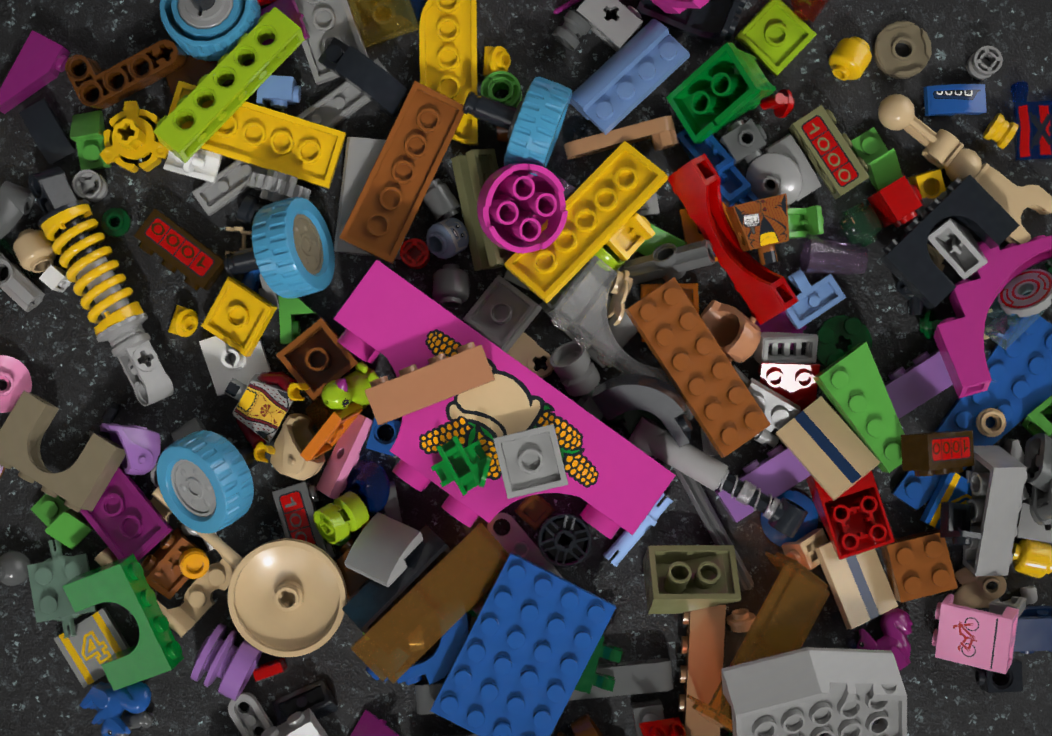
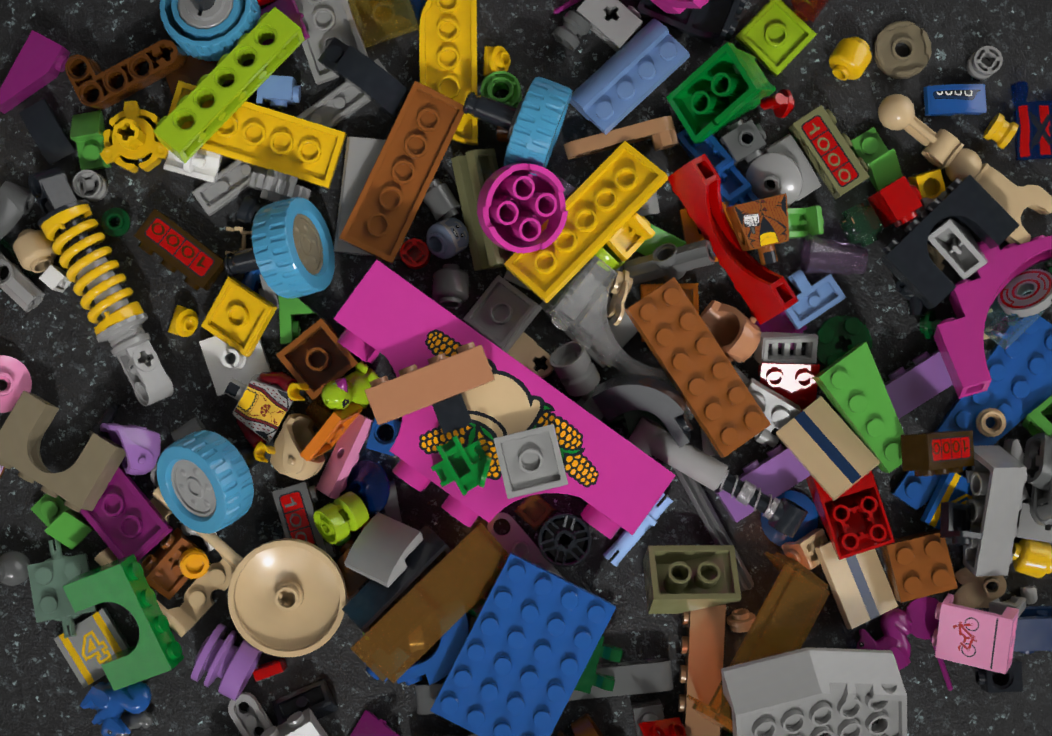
none -> black tile [432,394,472,434]
none -> magenta piece [905,596,953,691]

